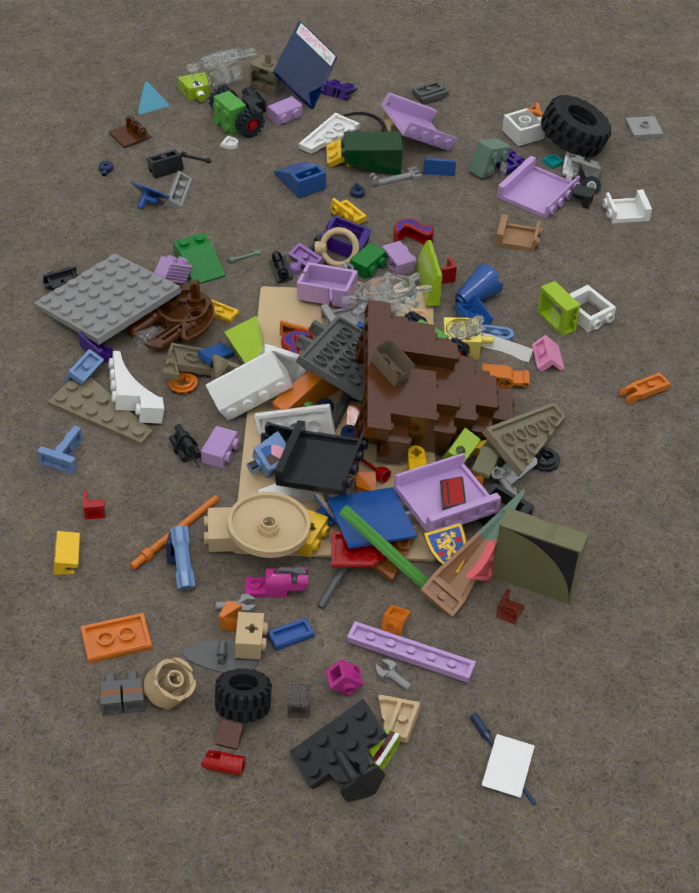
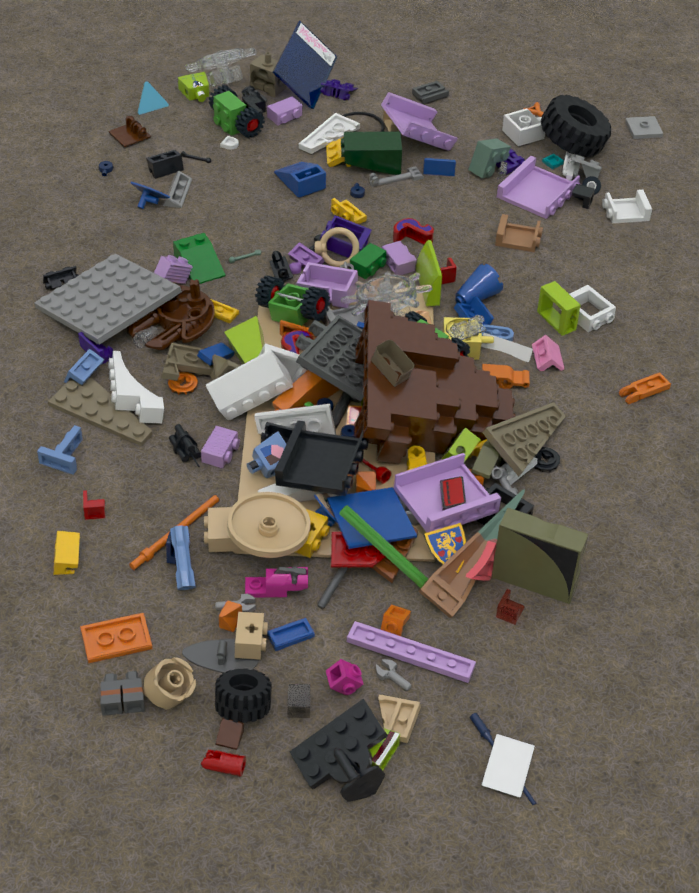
none -> brick [255,275,330,326]

